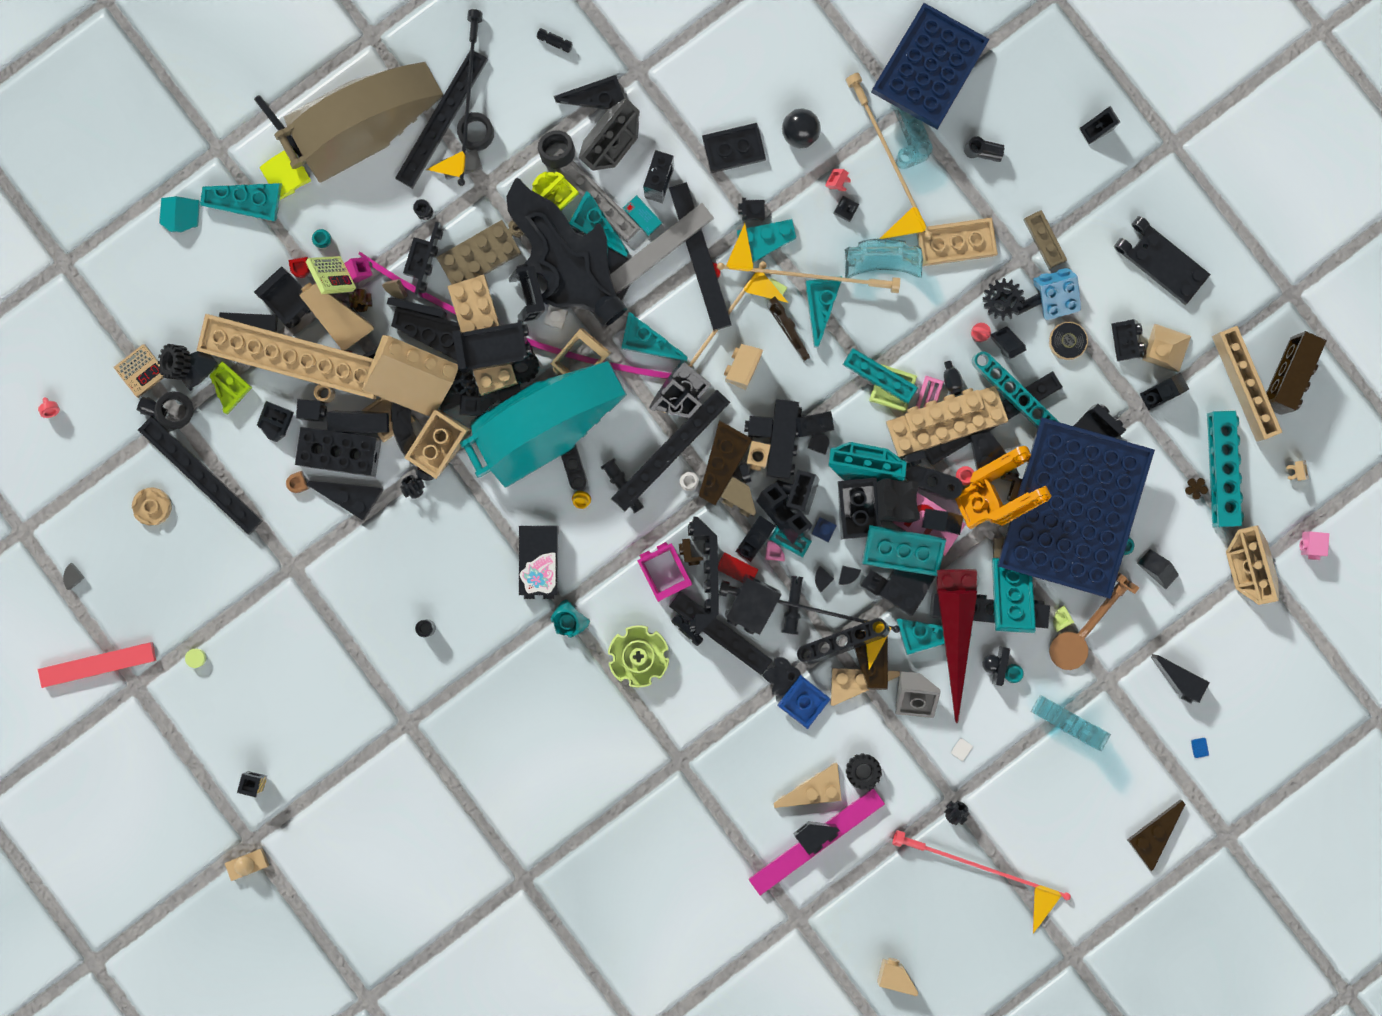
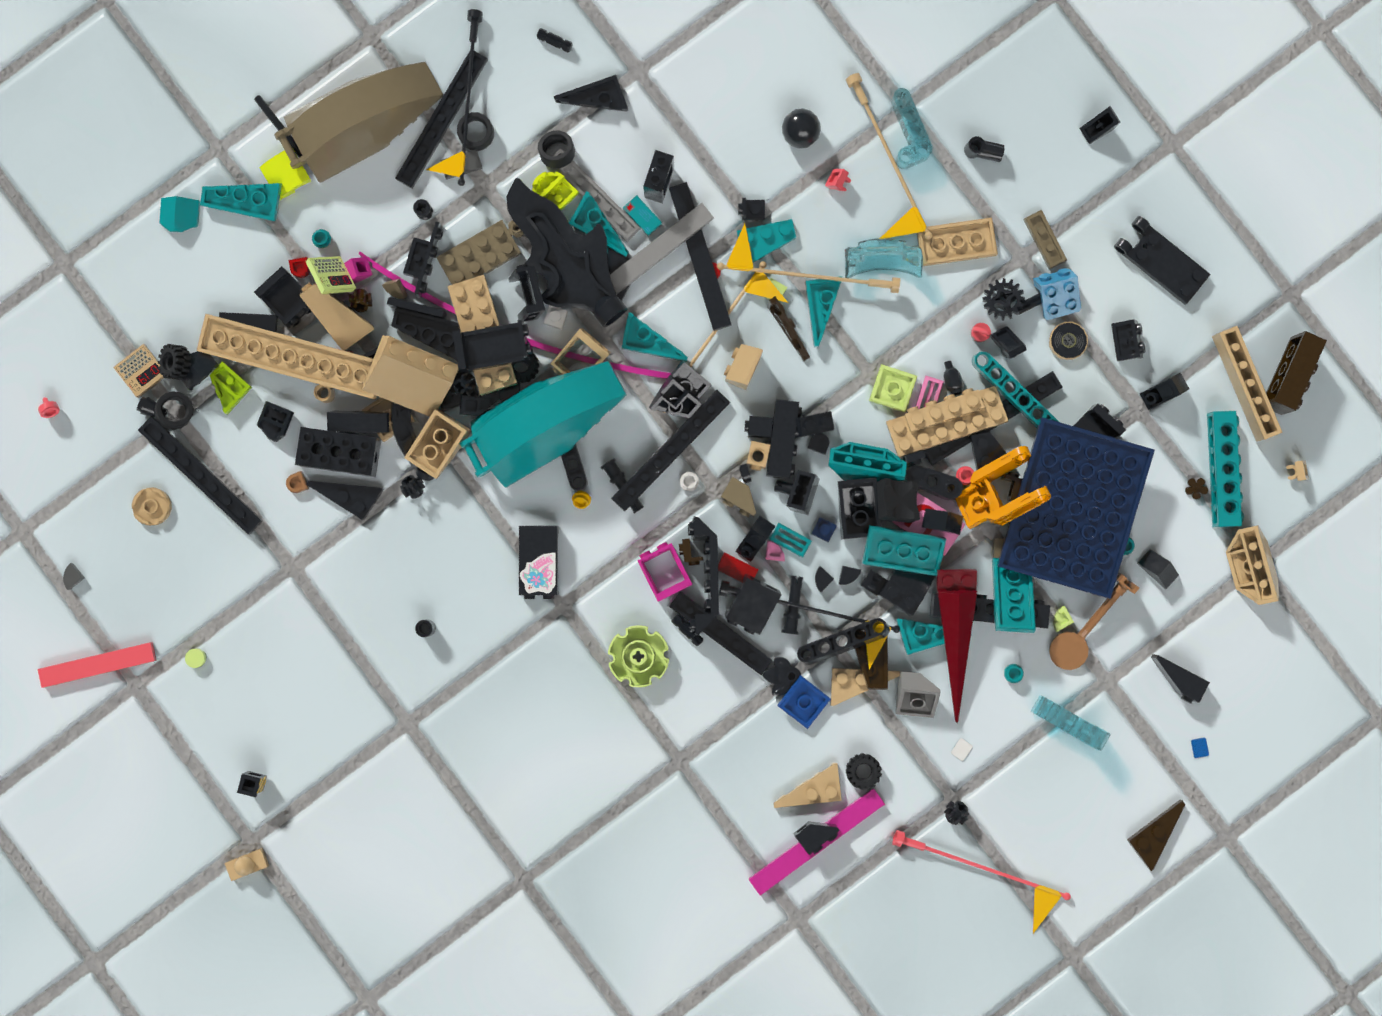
black brick [296,399,327,422] -> none
teal hair [551,599,590,638] -> none
dark grey wedge [579,98,640,171] -> none
dark brown wing [699,420,753,506] -> none
black tile [702,123,766,173] -> none
black arch [756,482,813,544] -> none
black tile [833,196,859,222] -> none
teal tile [842,348,918,404] -> none
dark blue plate [871,3,990,130] -> none
tan slope [877,958,918,996] -> none
black tile [982,646,1011,686] -> none
tan slope [1142,324,1191,372] -> none
bright pink brick [1299,531,1329,560] -> none

